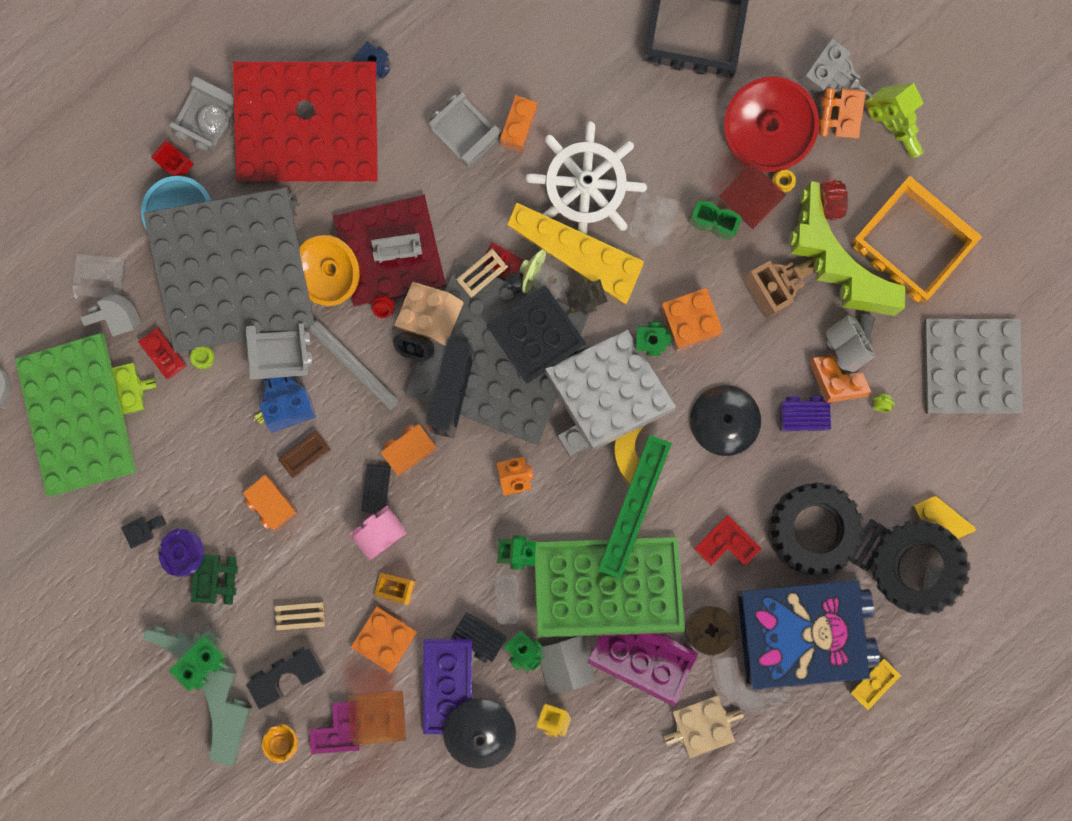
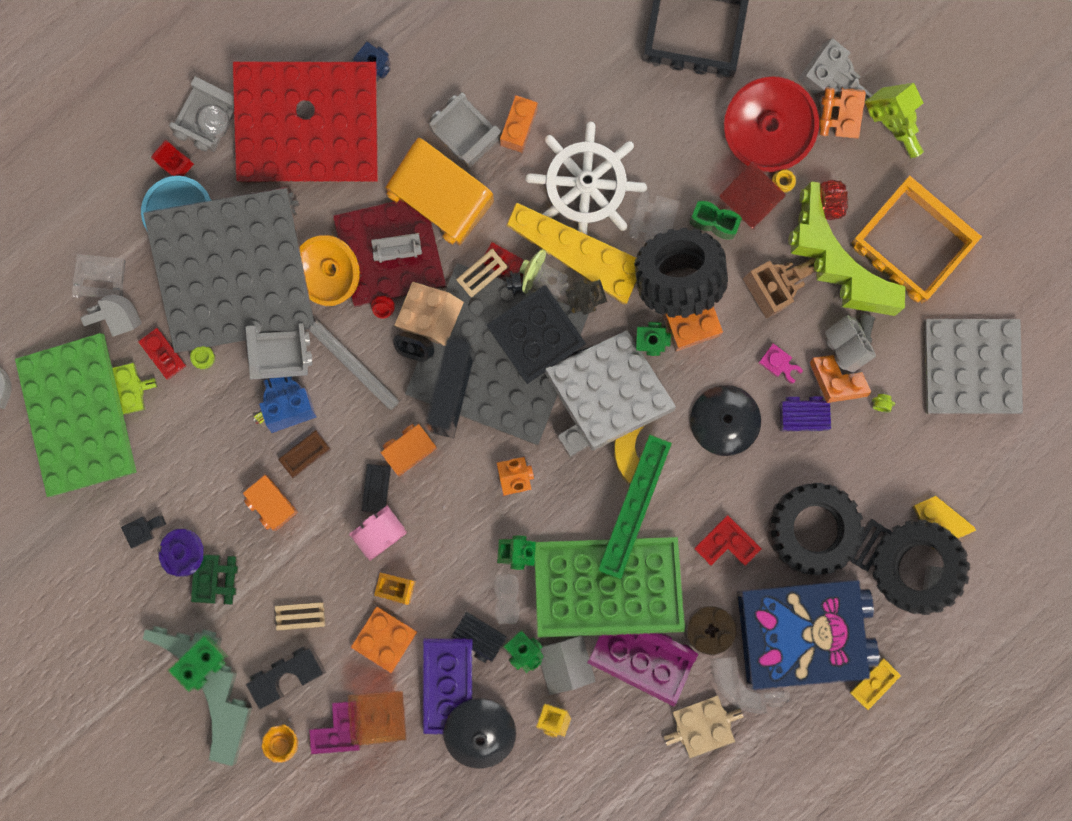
none -> light orange windscreen [385,137,494,246]
none -> black tyre [634,228,728,318]
none -> dark pink plate [758,344,803,384]

